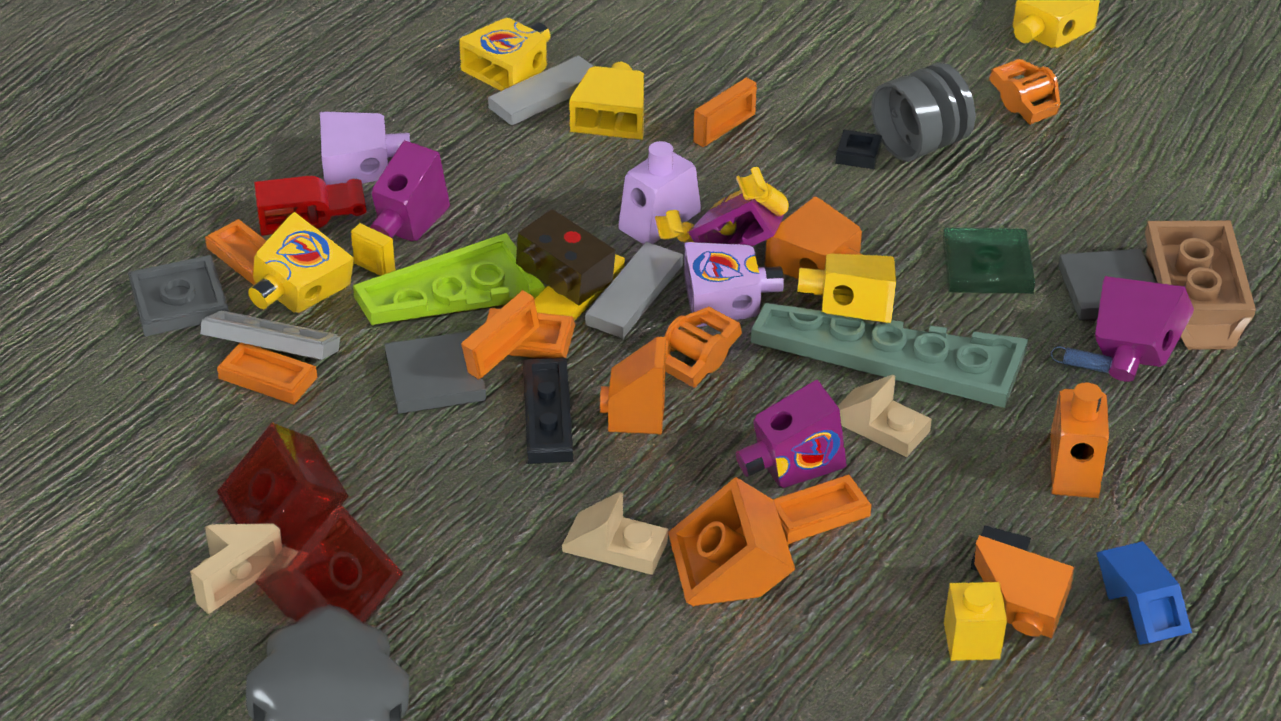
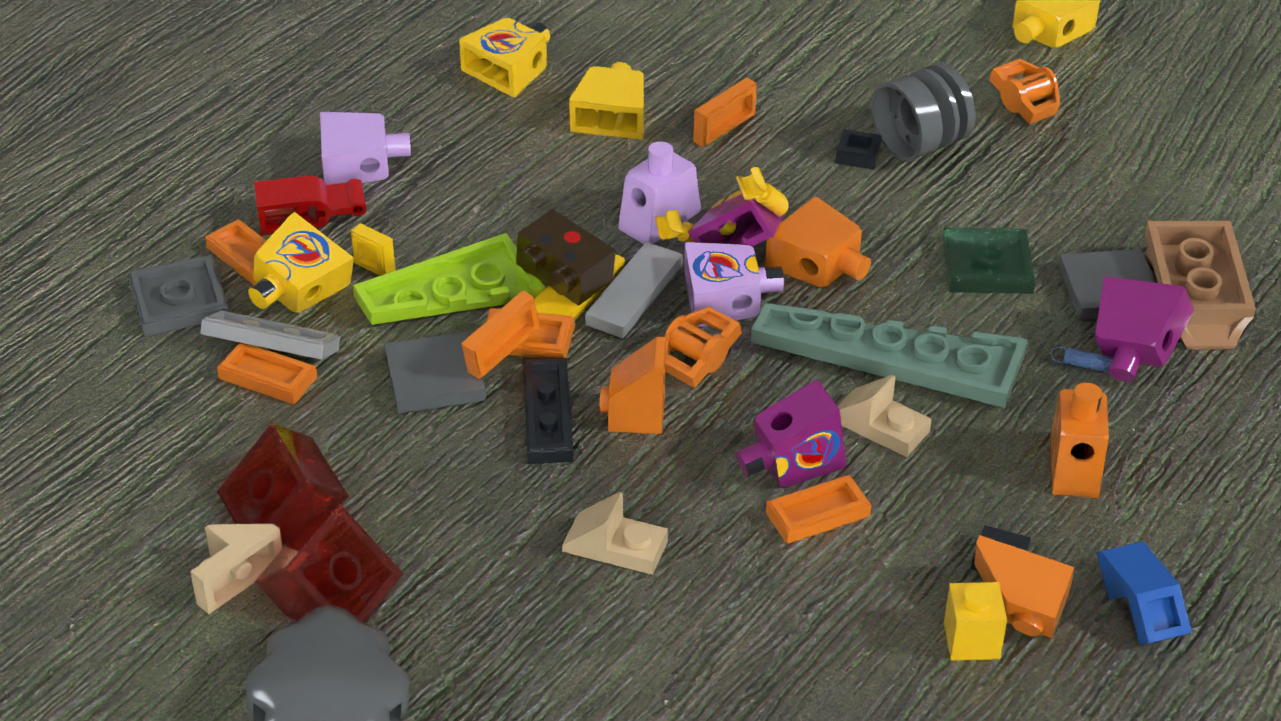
magenta torso [369,140,450,242] -> none
light grey tile [488,55,593,126] -> none
orange slope [668,477,795,606] -> none
yellow torso [797,254,896,323] -> none

